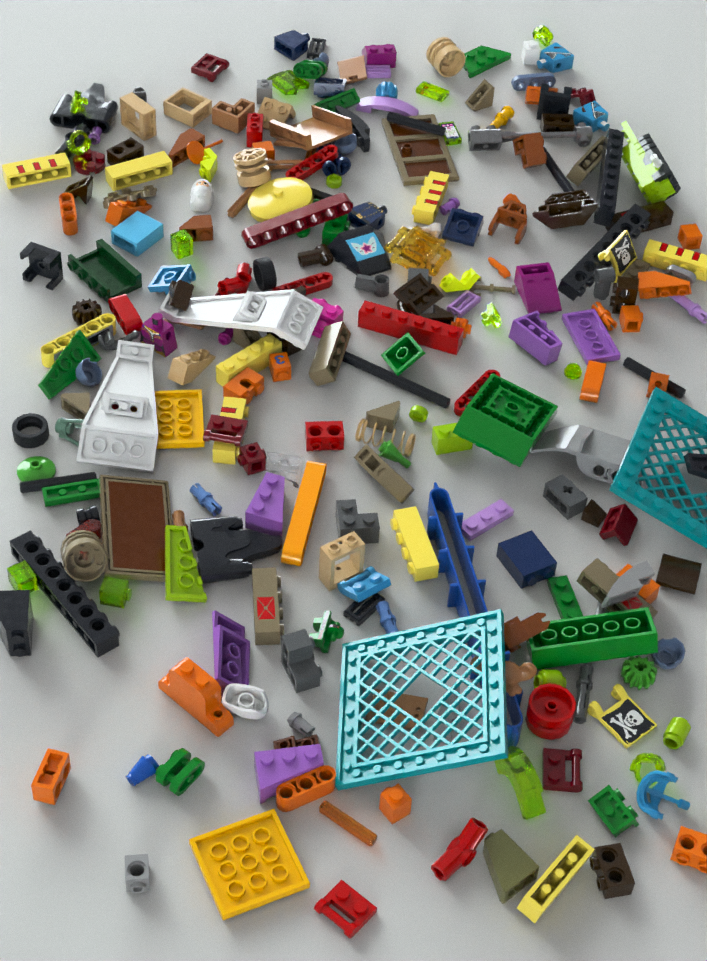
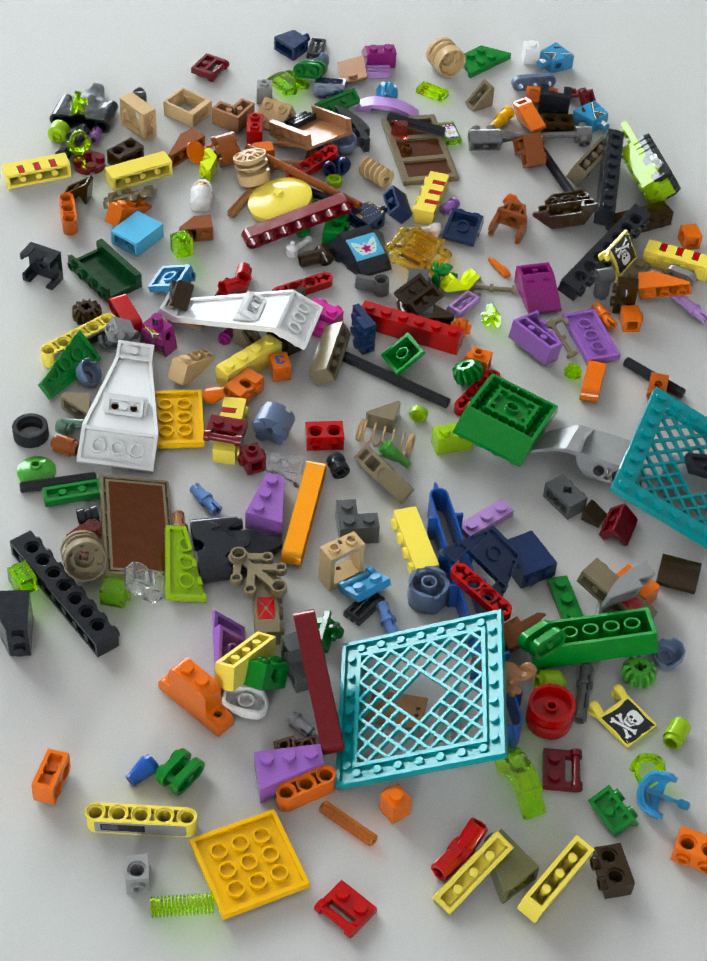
black tyre [253,256,277,291] -> none
clear neon green piece [532,25,554,47] -> none
none -> lime head [48,120,70,143]
none -> dark orange brick [50,433,79,457]
none -> light yellow beam [85,802,198,837]
none -> light grey brick [104,316,136,343]
none -> clear brick [124,561,166,603]
none -> clear neon green piece [150,892,214,918]
none -> orange cone [202,386,230,405]
none -> dark orange brick [211,131,241,168]
none -> light yellow brick [215,632,276,691]
none -> dark tan plant [229,547,287,598]
none -> green brick [244,655,290,691]
none -> dark orange piece [245,144,362,210]
none -> sand blue brick [252,402,295,445]
none -> black tile [284,111,317,128]
none -> white piece [286,236,313,258]
none -> dark red beam [293,609,345,756]
none -> black wheel [326,452,350,479]
none -> dark blue plate [350,303,377,355]
none -> tan piece [359,156,394,188]
none -> dark blue brick [383,185,413,224]
none -> clear red slope [391,120,408,140]
none -> sand blue brick [407,566,450,615]
none -> green plant [430,261,458,289]
none -> light yellow slope [432,831,514,915]
none -> dark blue wing [440,525,521,605]
none -> red beam [450,563,512,621]
none -> green gear [452,358,484,386]
none -> orange brick [464,346,493,374]
none -> orange slope [513,97,546,133]
none -> green brick [518,620,566,660]
none -> dark tan piece [547,317,579,359]

